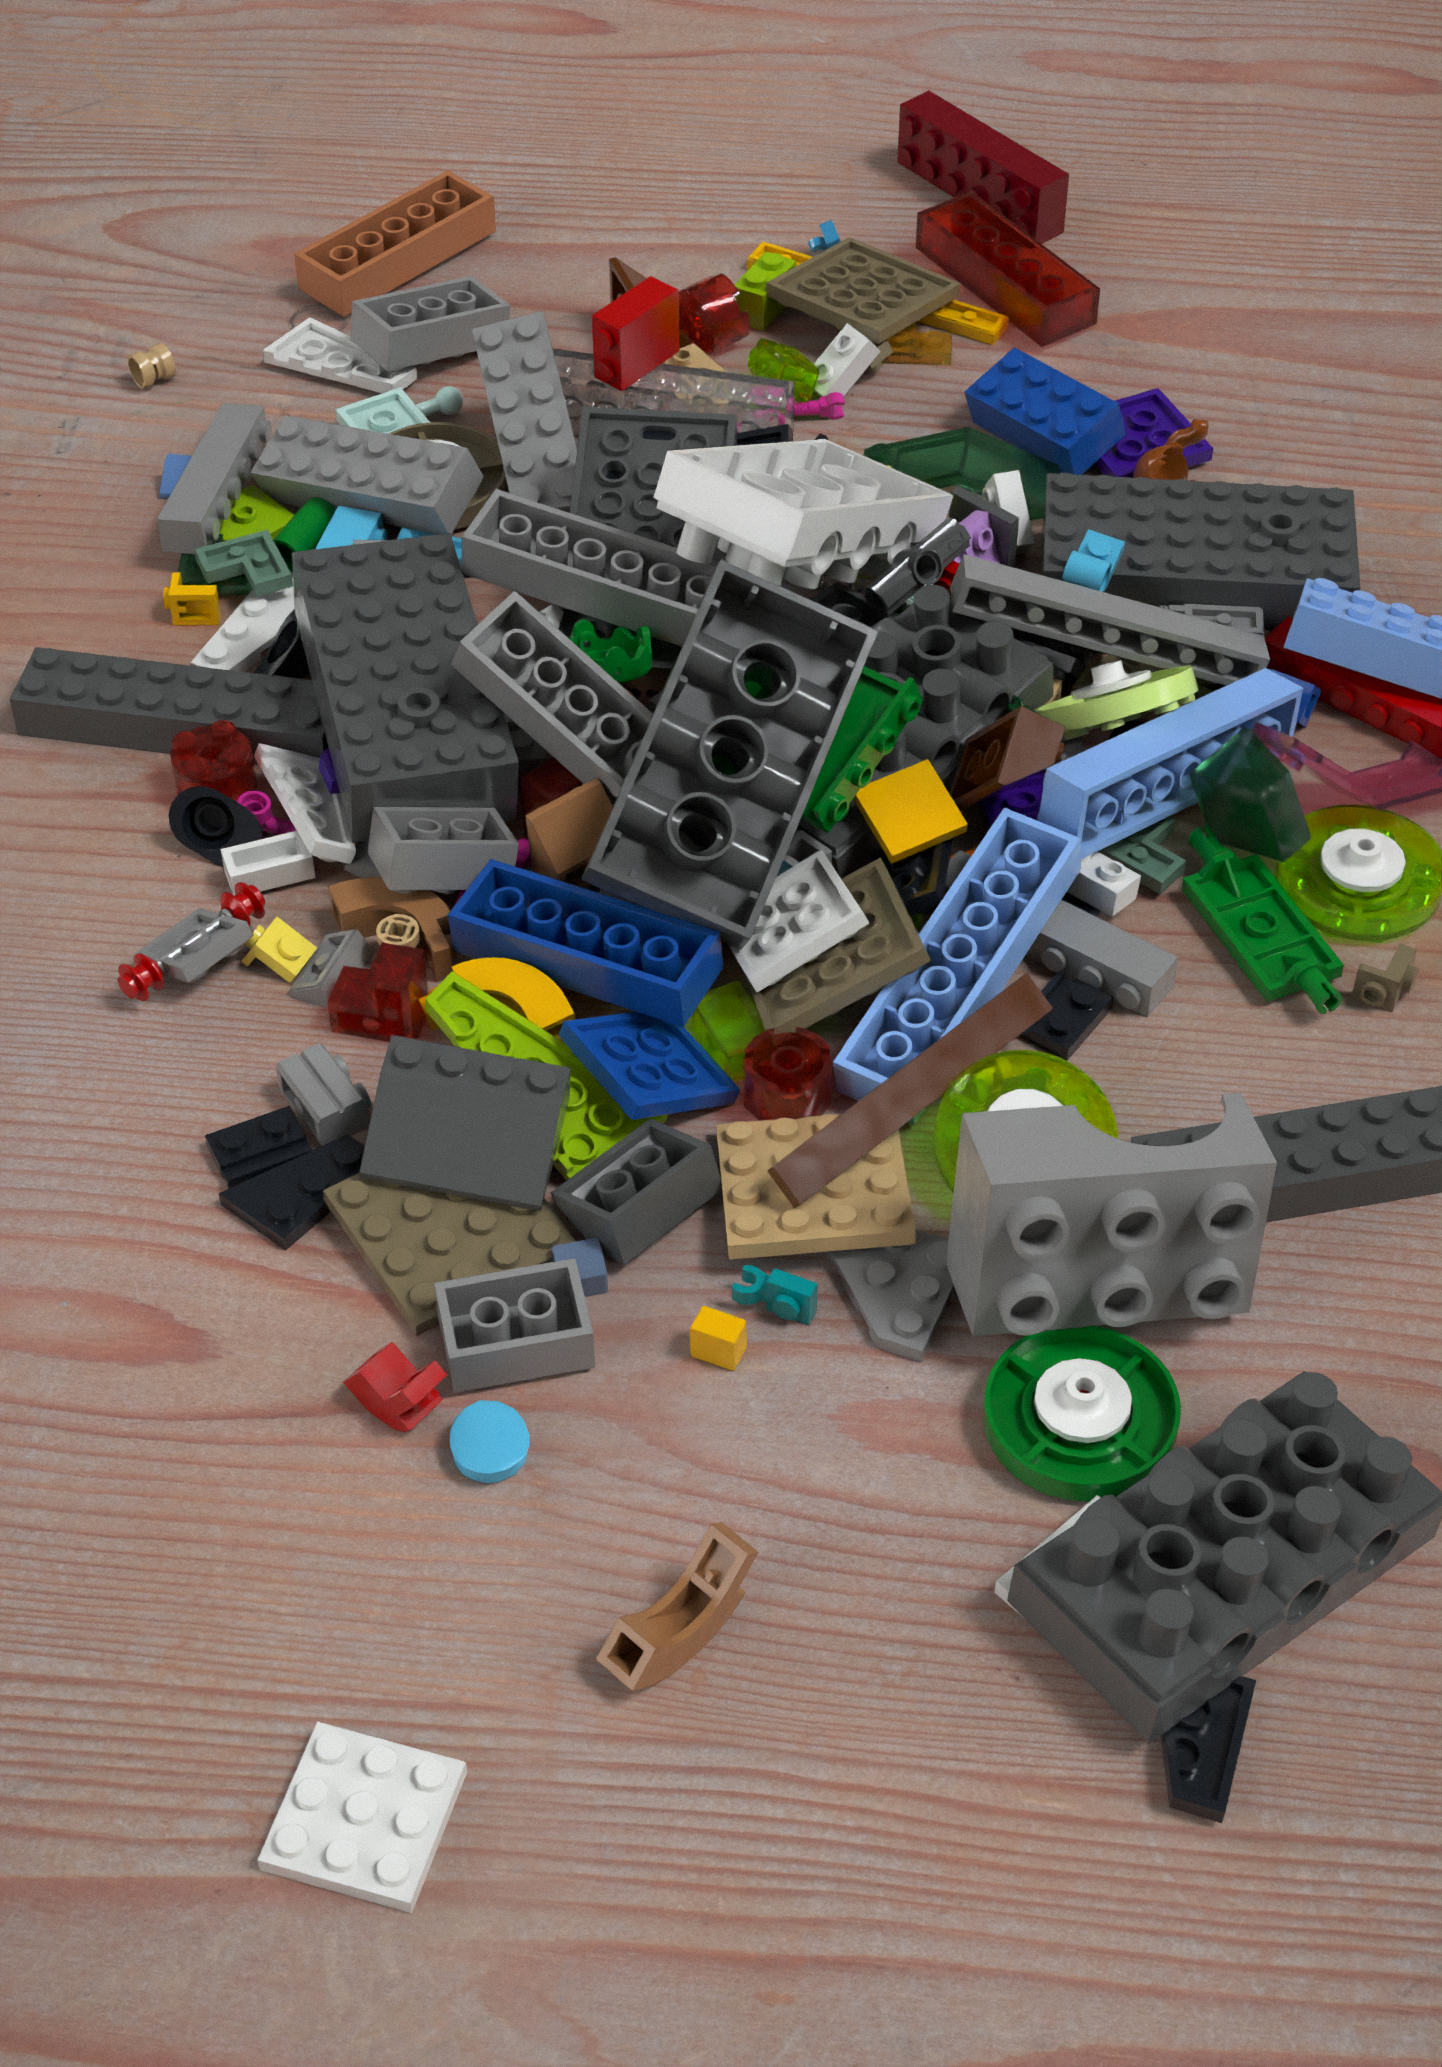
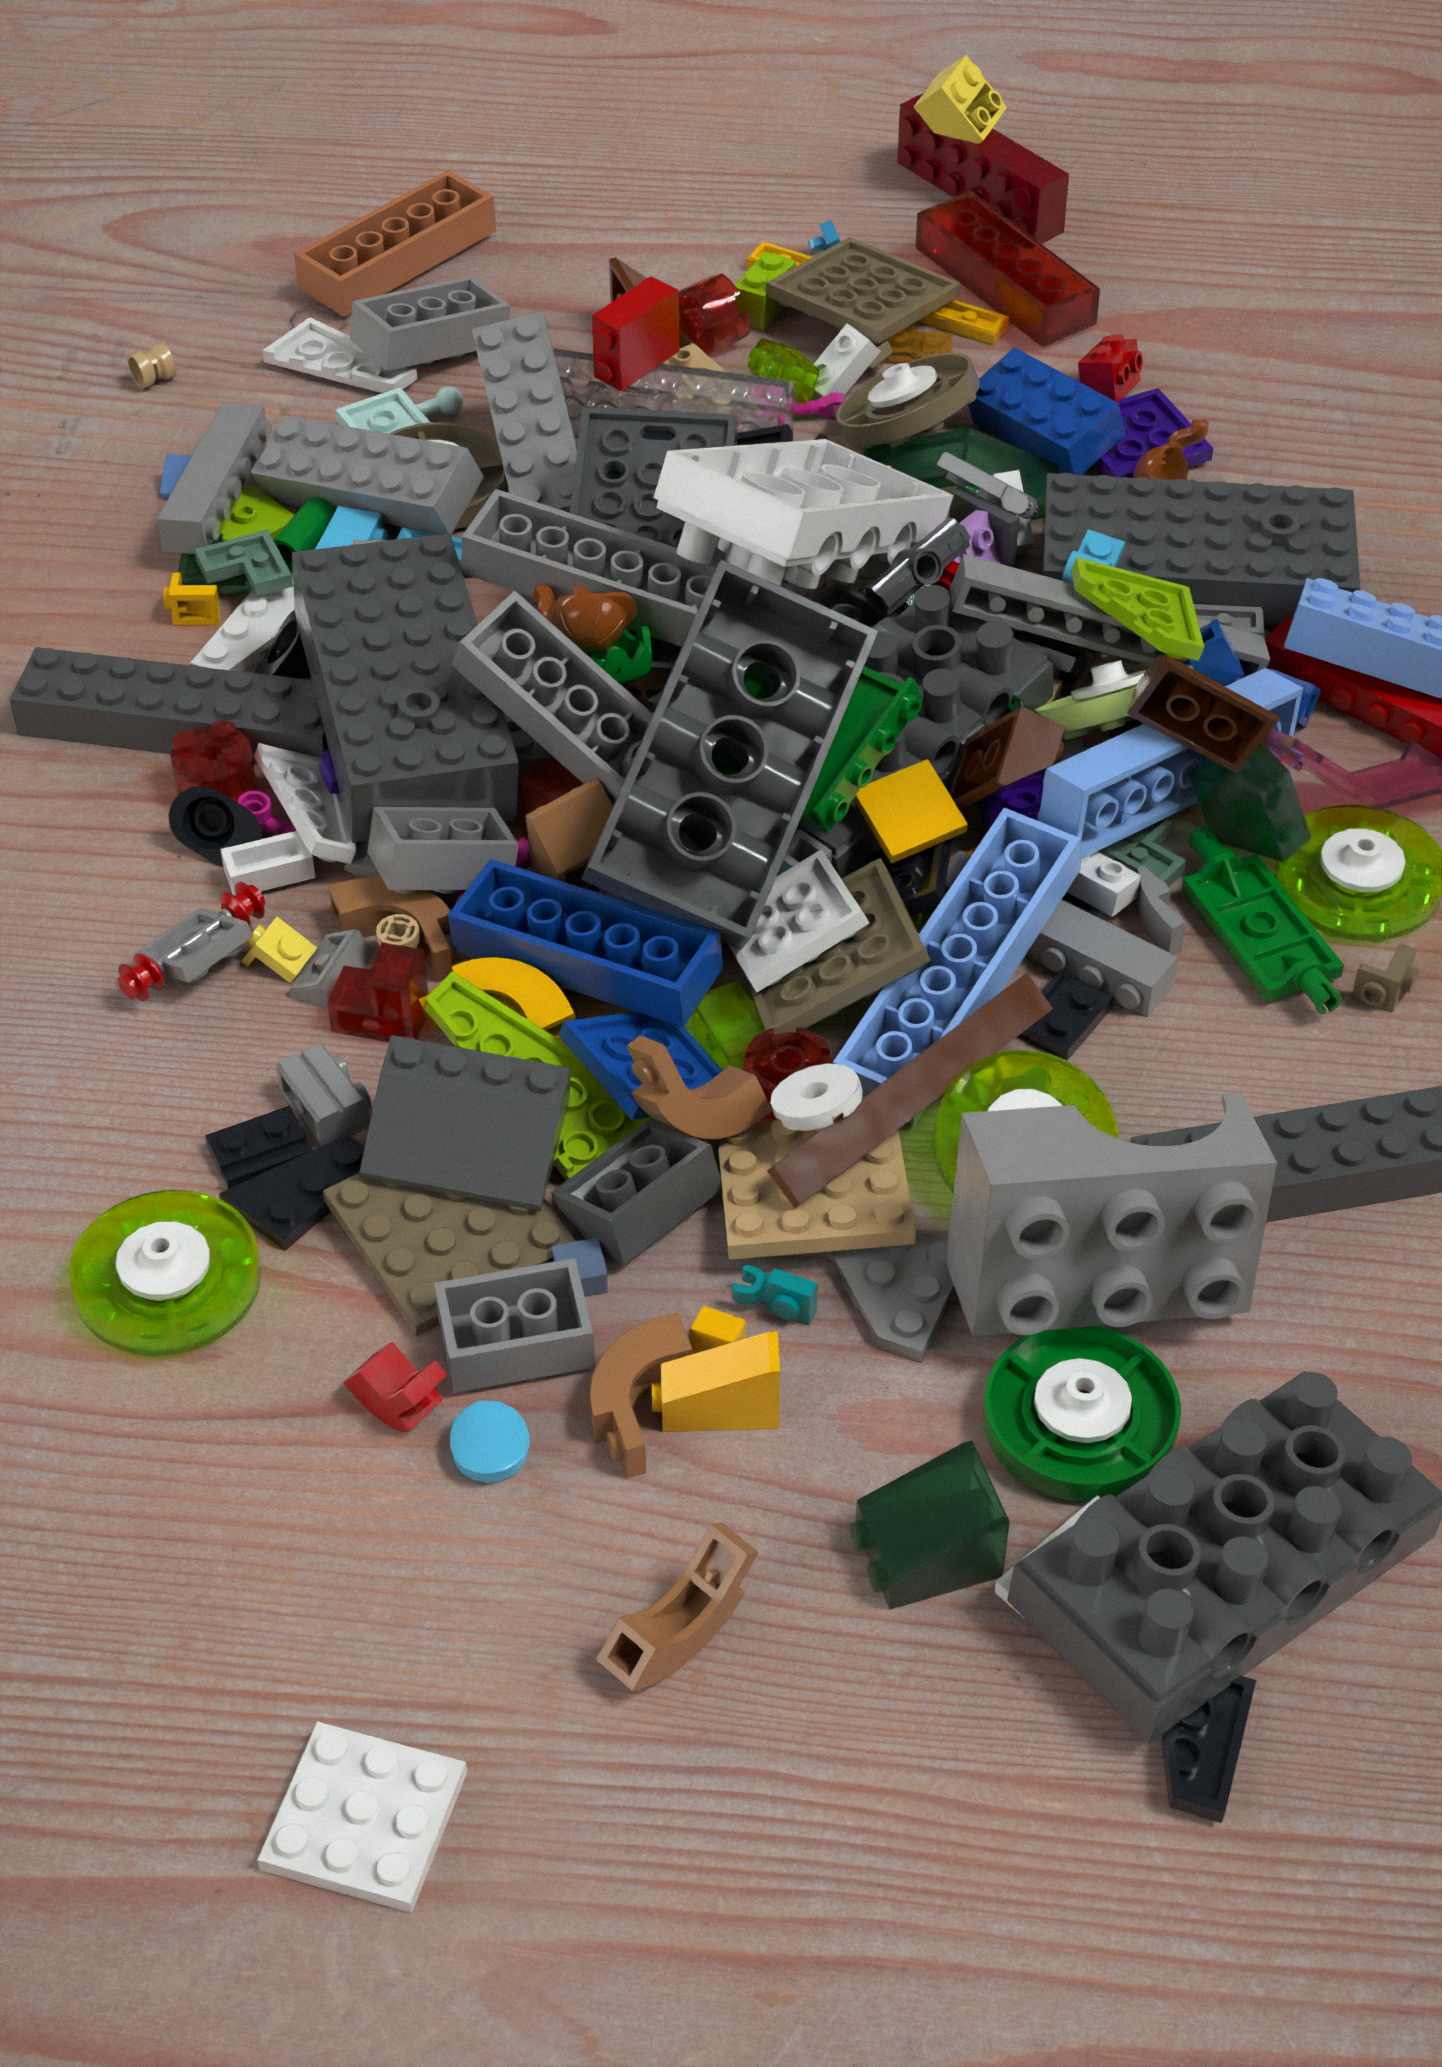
none -> clear neon green piece [69,1190,262,1357]
none -> dark orange piece [532,584,637,654]
none -> medium nougat arch [590,1312,692,1478]
none -> medium nougat arch [627,1035,773,1139]
none -> yellow slope [652,1332,780,1432]
none -> white tile [770,1064,863,1131]
none -> dark tan piece [836,353,980,448]
none -> clear green slope [850,1440,1010,1610]
none -> light yellow slope [914,55,1007,144]
none -> light grey hinge [937,452,1039,520]
none -> lime plate [1071,557,1205,661]
none -> red brick [1078,334,1143,403]
none -> reddish brown slope [1127,655,1280,774]
none -> light grey slope [1134,865,1186,955]
none -> blue brick [1183,620,1244,686]

